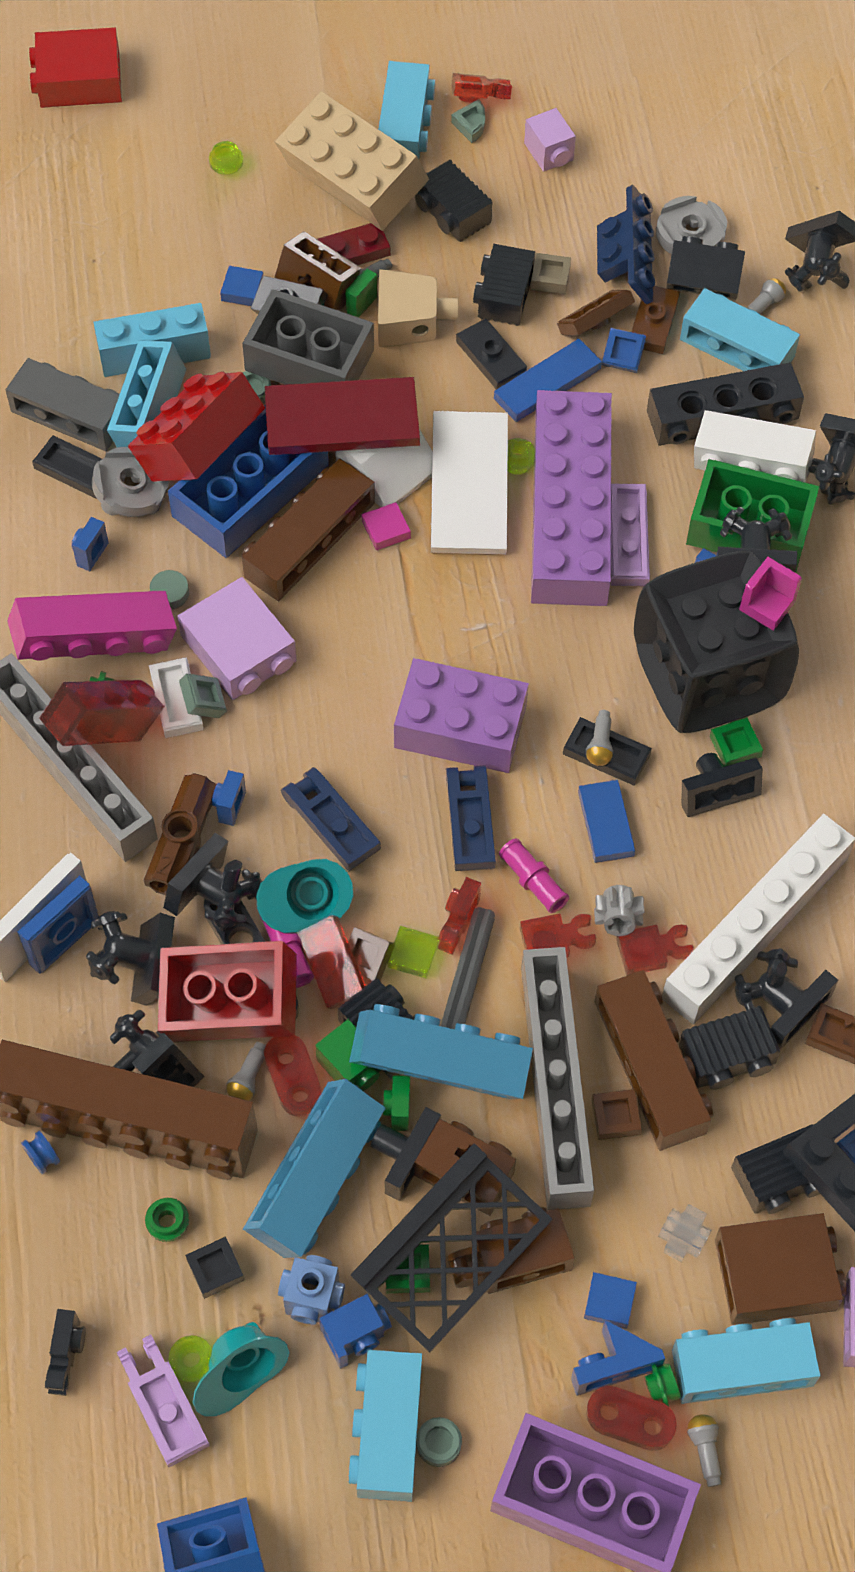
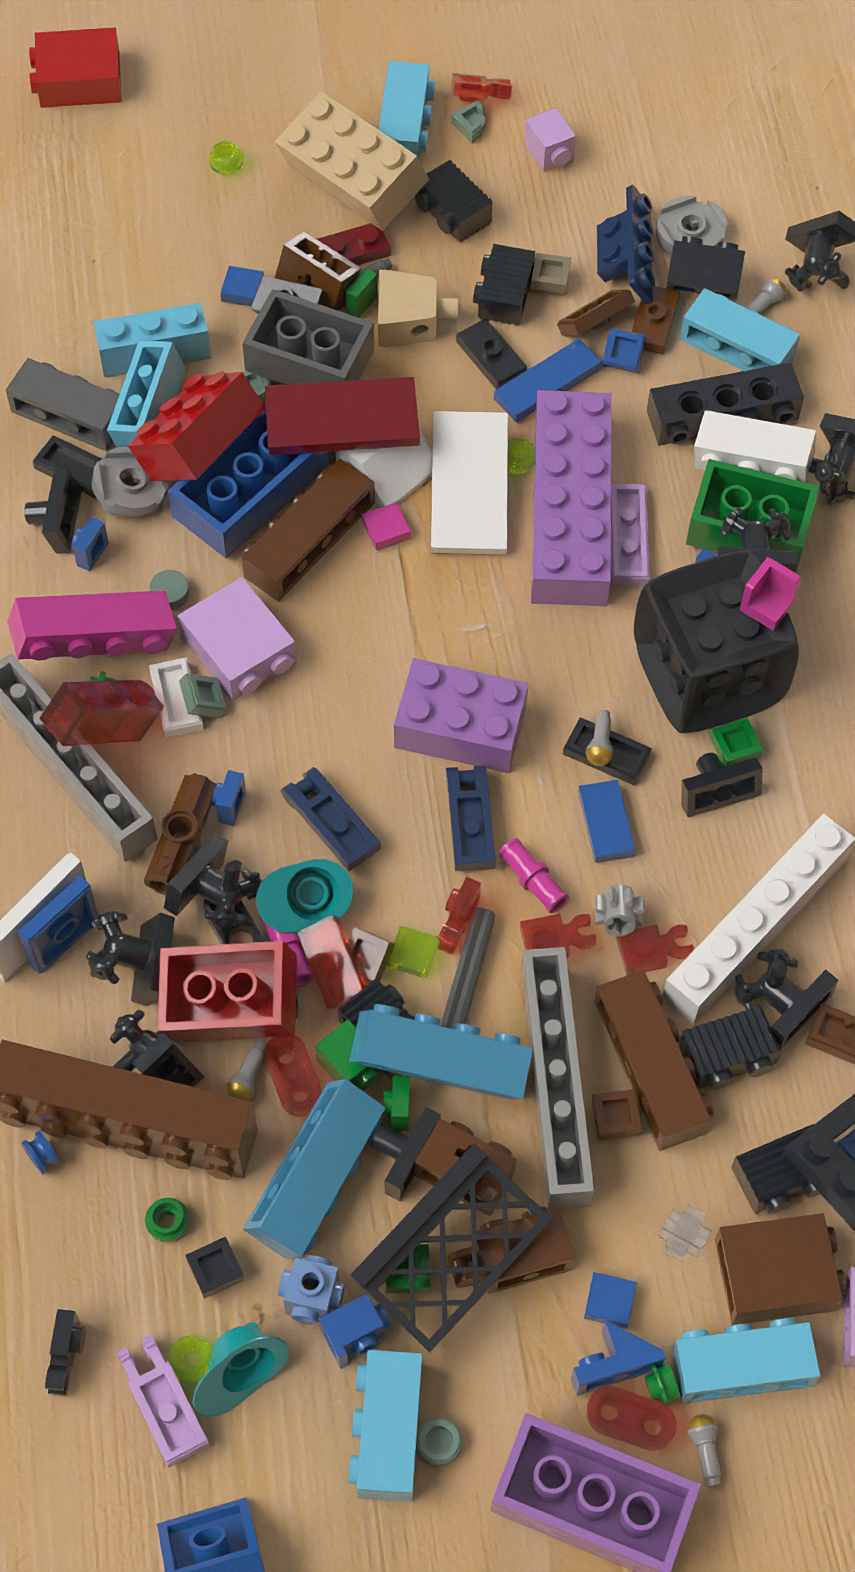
none -> black tile [24,469,82,554]

